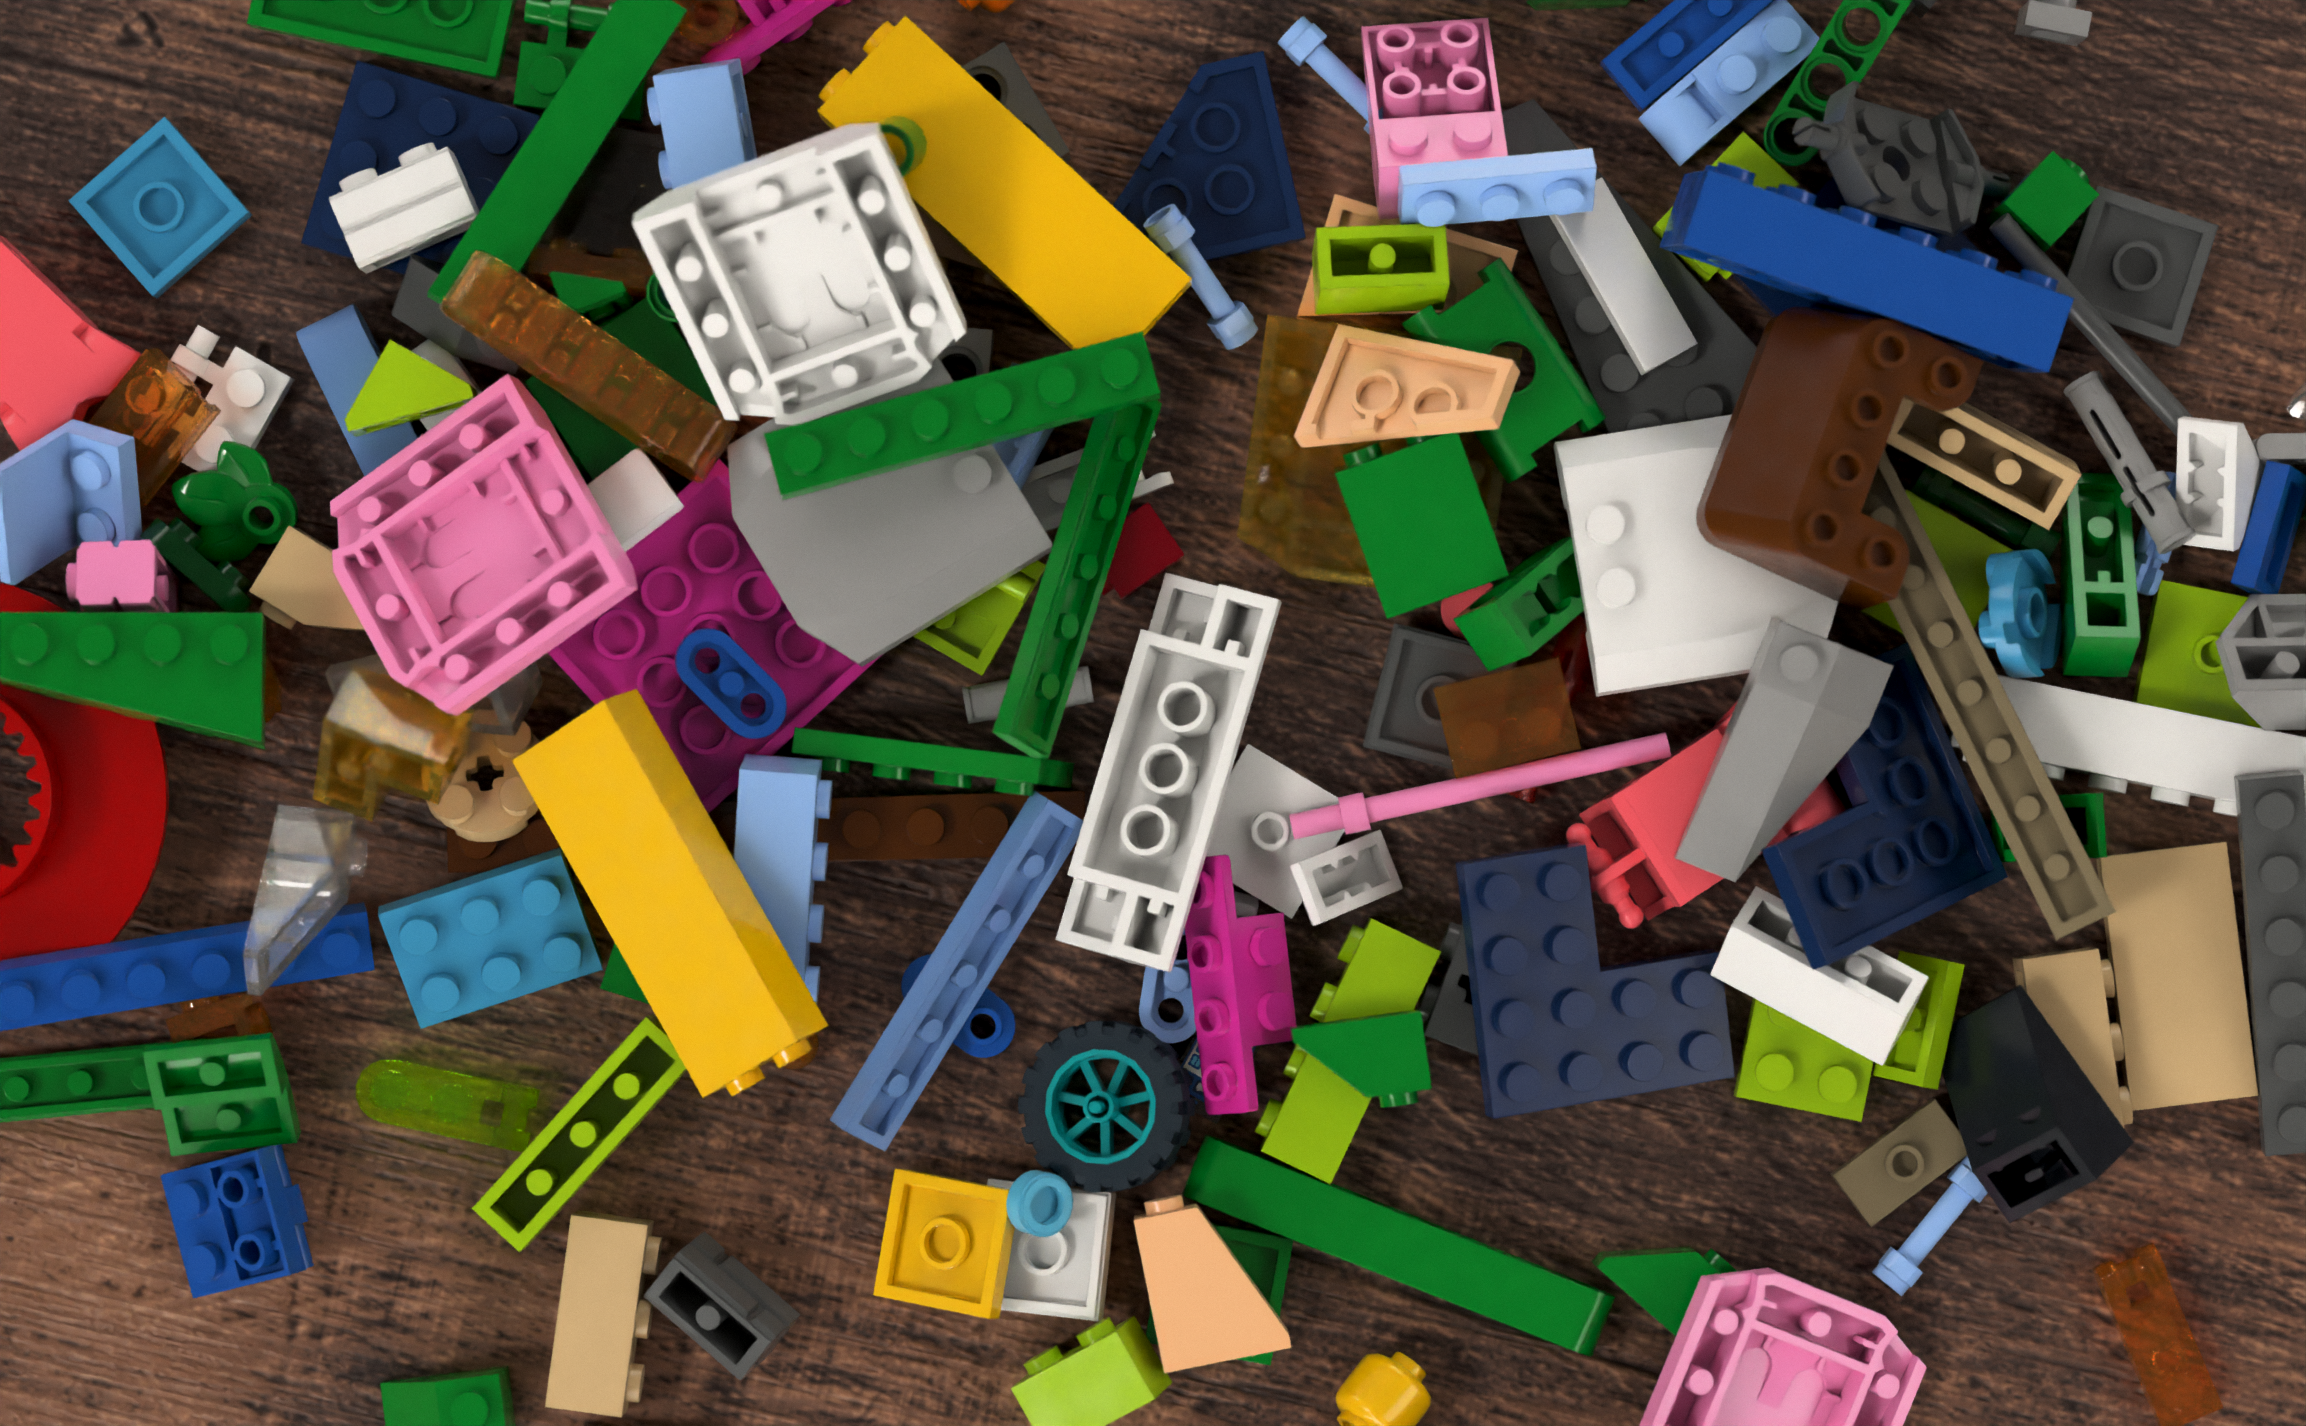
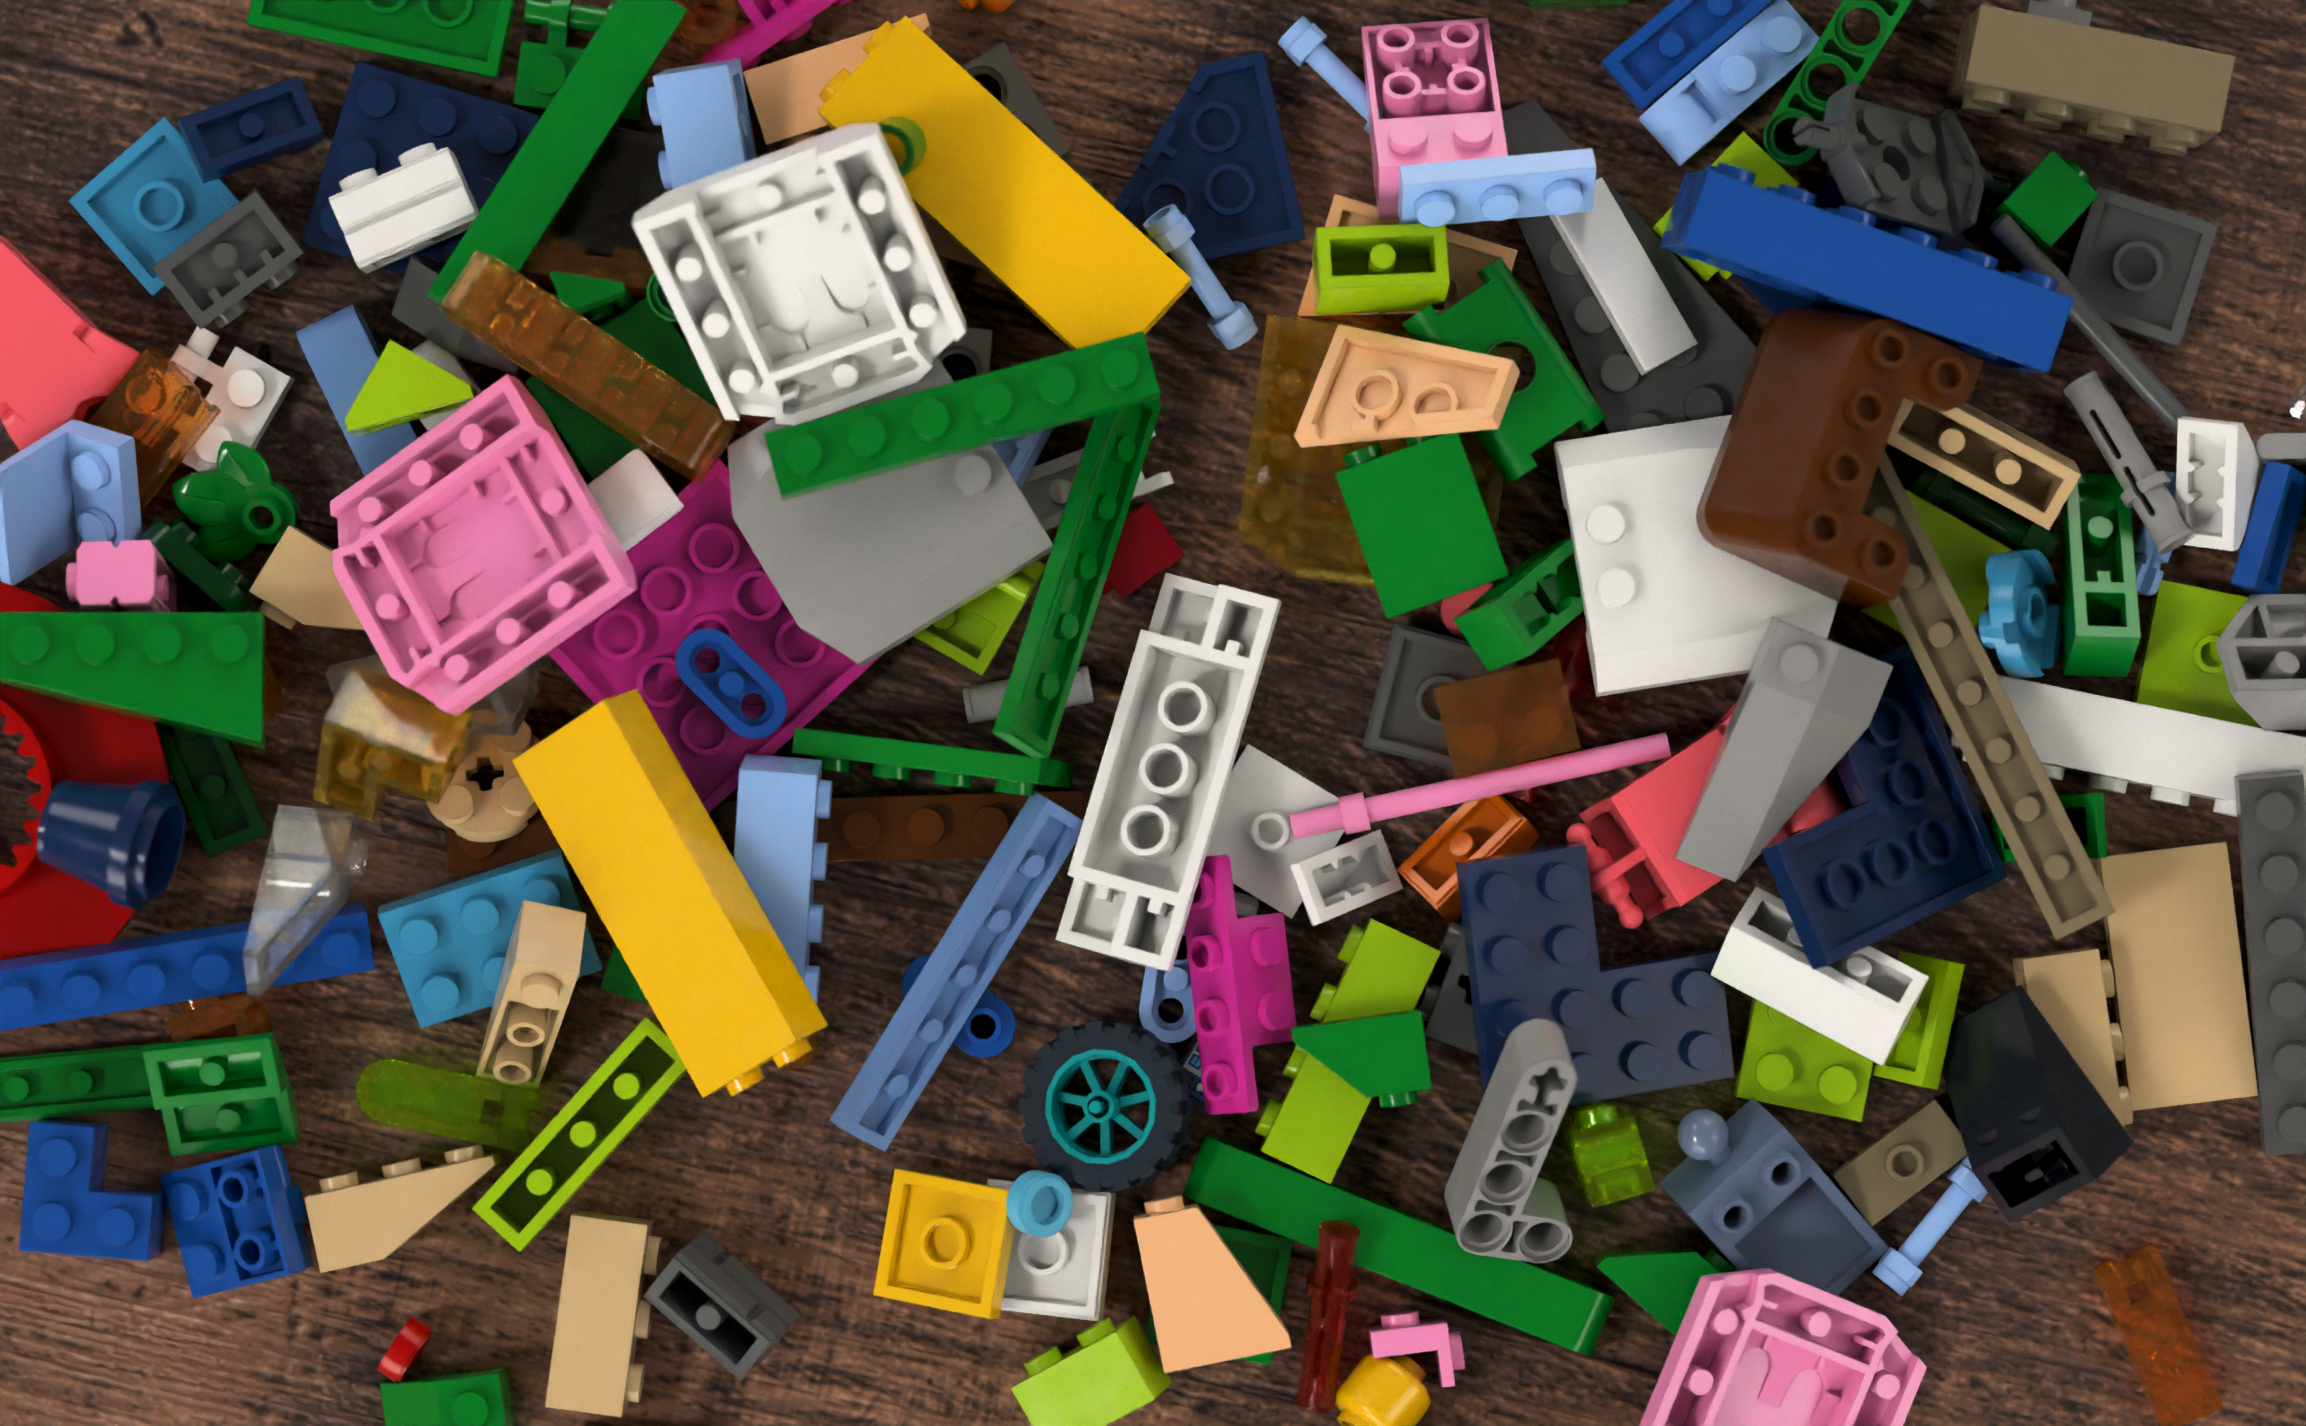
none -> blue brick [19,1118,167,1261]
none -> dark blue piece [37,779,186,910]
none -> dark grey bracket [153,189,304,330]
none -> dark green plate [156,722,271,858]
none -> dark blue plate [178,76,324,184]
none -> tan slope [304,1144,503,1273]
none -> red tile [377,1316,432,1383]
none -> tan slope [476,900,587,1088]
none -> light nougat slope [743,13,932,153]
none -> clear red pin [1296,1220,1360,1411]
none -> bright pink bracket [1368,1310,1465,1388]
none -> orange slope [1397,795,1539,923]
none -> light grey beam [1444,1019,1577,1263]
none -> clear neon green brick [1561,1101,1656,1208]
none -> sand blue slope [1659,1098,1889,1296]
none -> dark tan brick [1946,4,2236,156]

